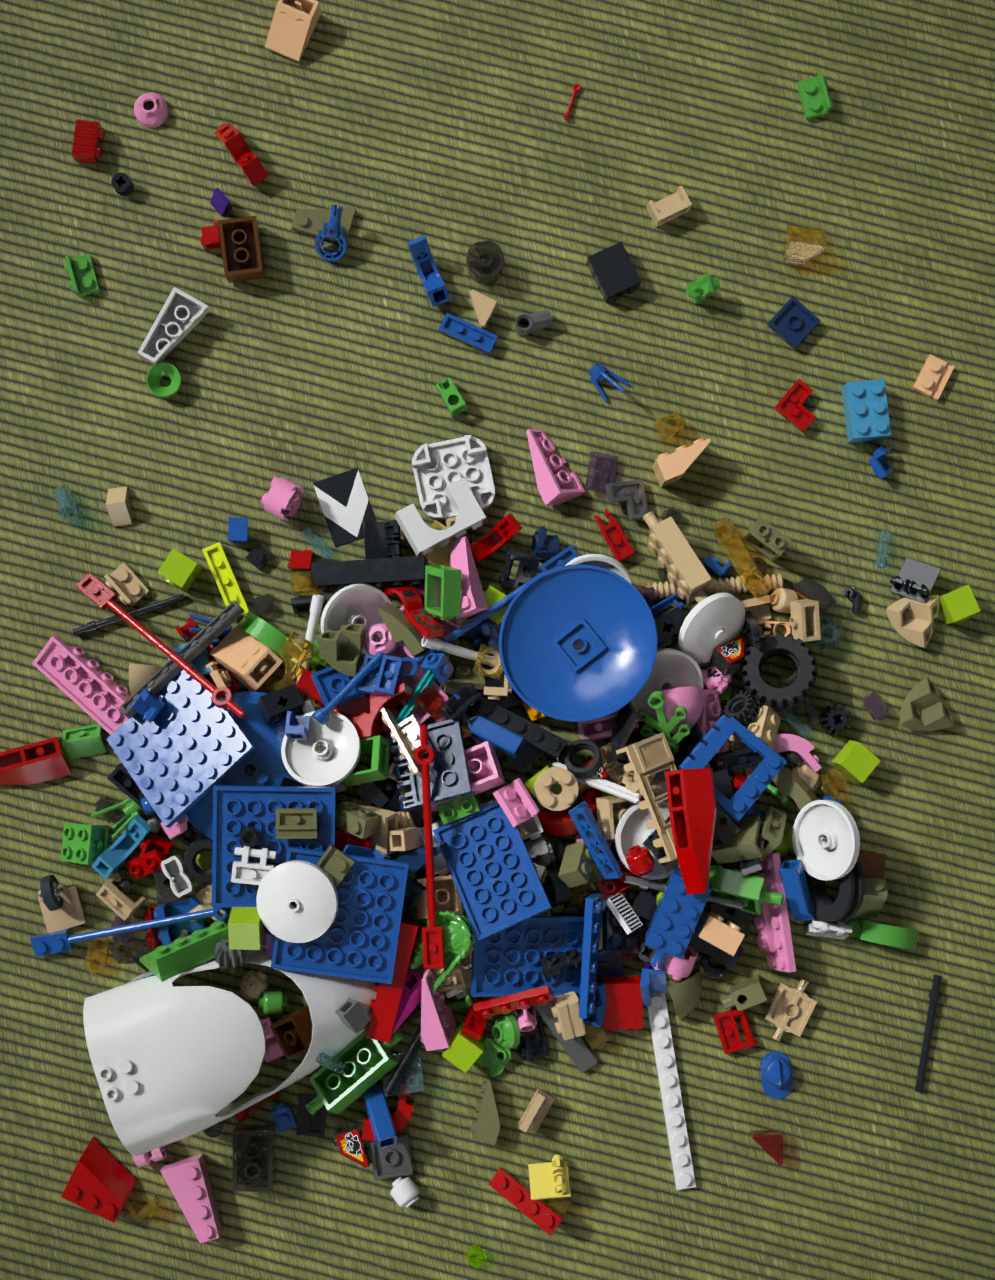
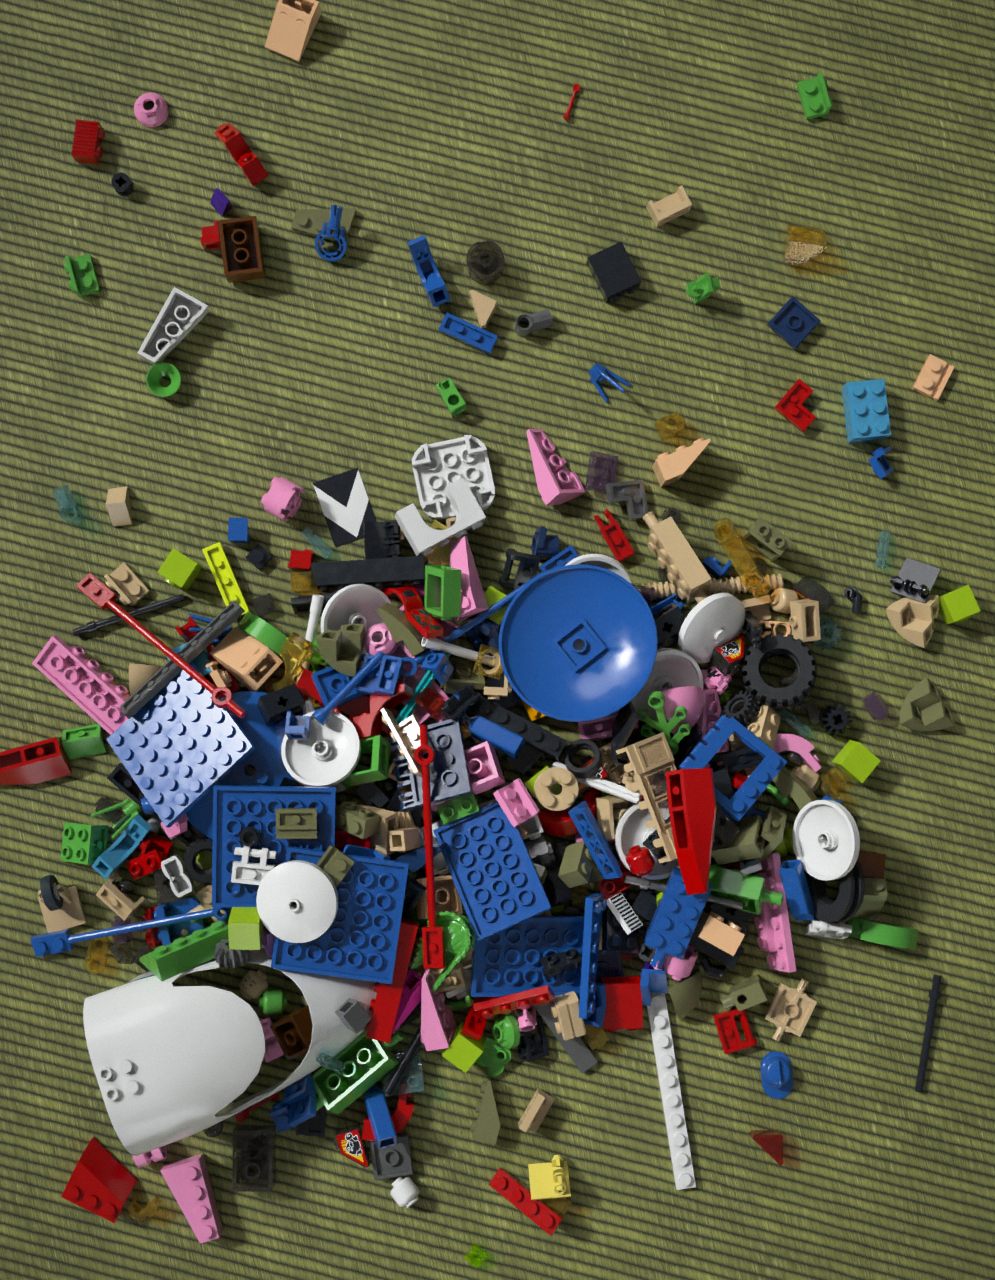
blue panel [131,688,165,723] -> none
red arch [469,513,522,566] -> none
none -> blue slope [283,1073,316,1126]

